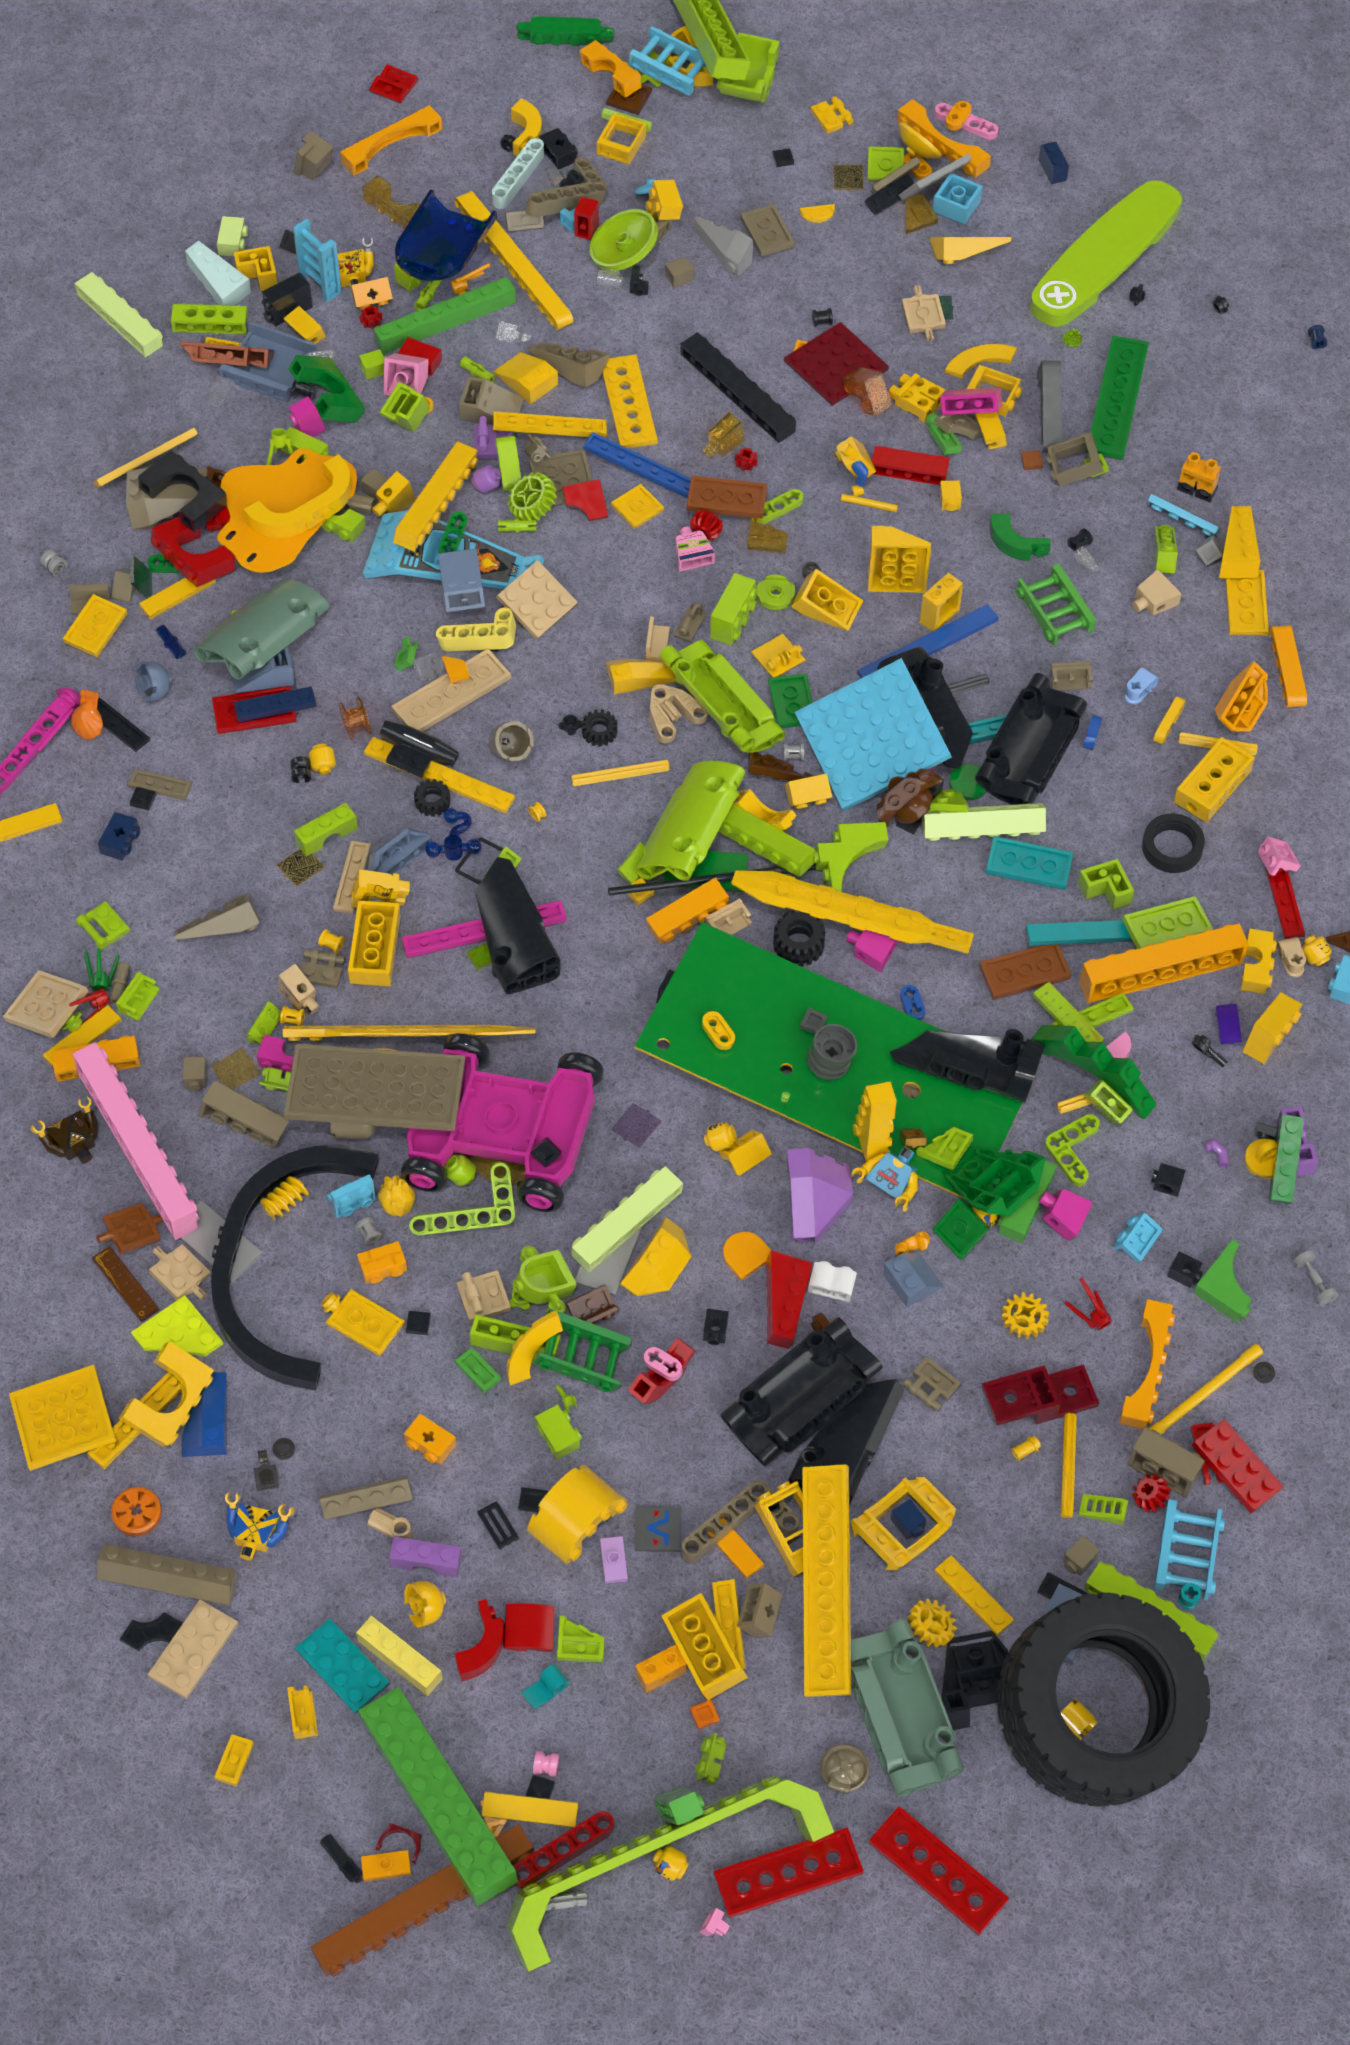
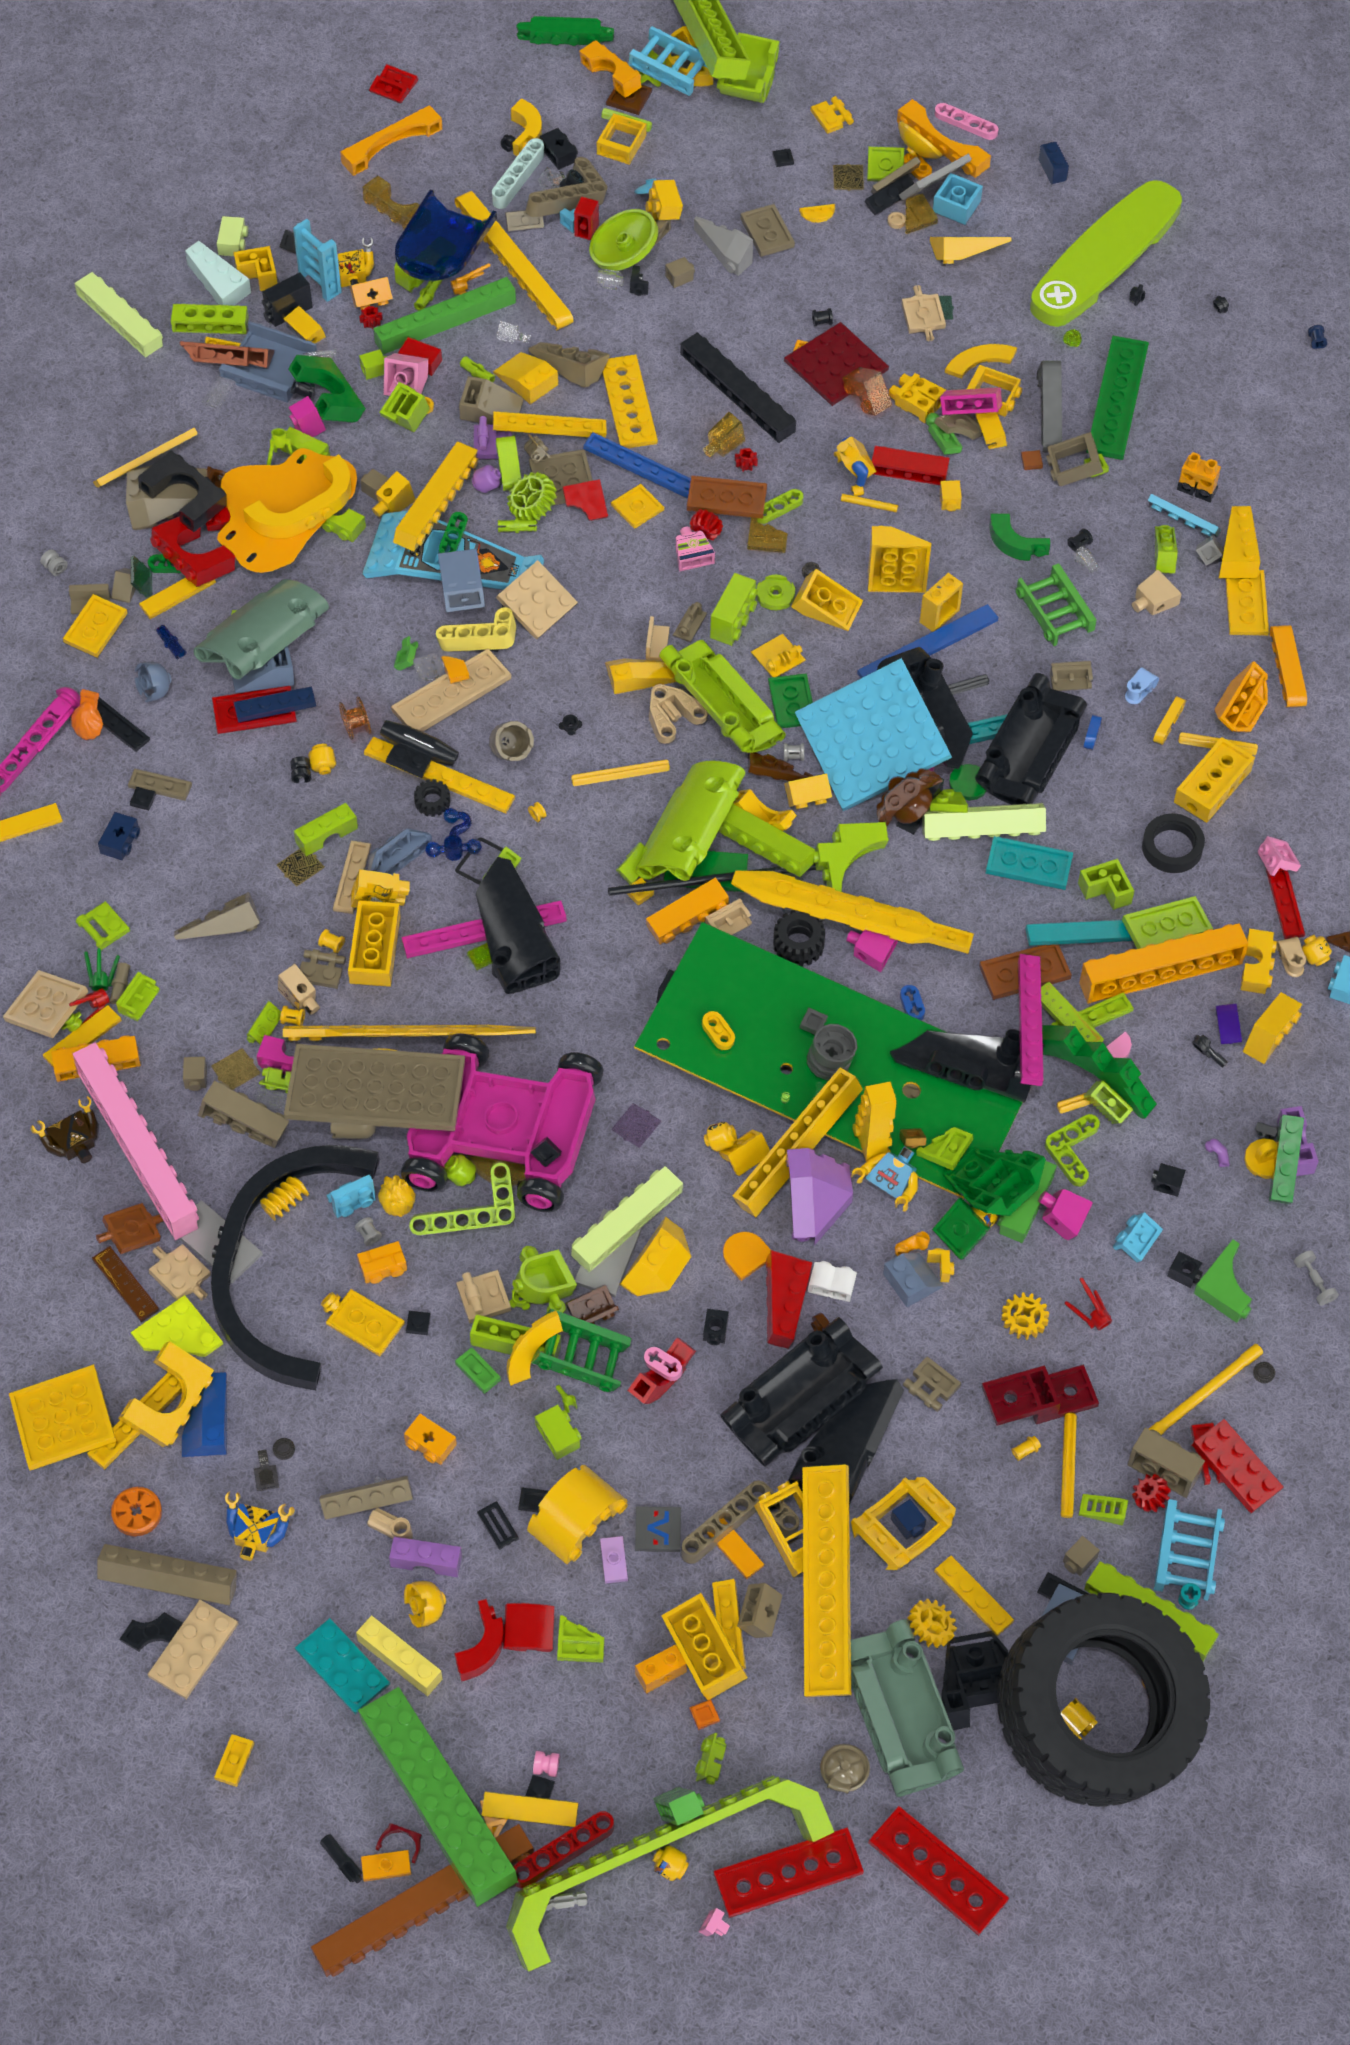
yellow hinge [287,1685,318,1739] -> none
dark tan plate [293,131,334,180] -> none
dark tan piece [342,491,376,514] -> none
teal panel [521,1664,570,1709] -> none
black tyre [582,709,617,747] -> none
light orange plate [945,101,972,131] -> none
light orange arch [1119,1299,1175,1430] -> none
none -> yellow brick [733,1067,863,1218]
none -> tan tile [887,212,906,229]
none -> yellow bracket [927,1248,954,1282]
none -> dark pink plate [1018,954,1044,1086]

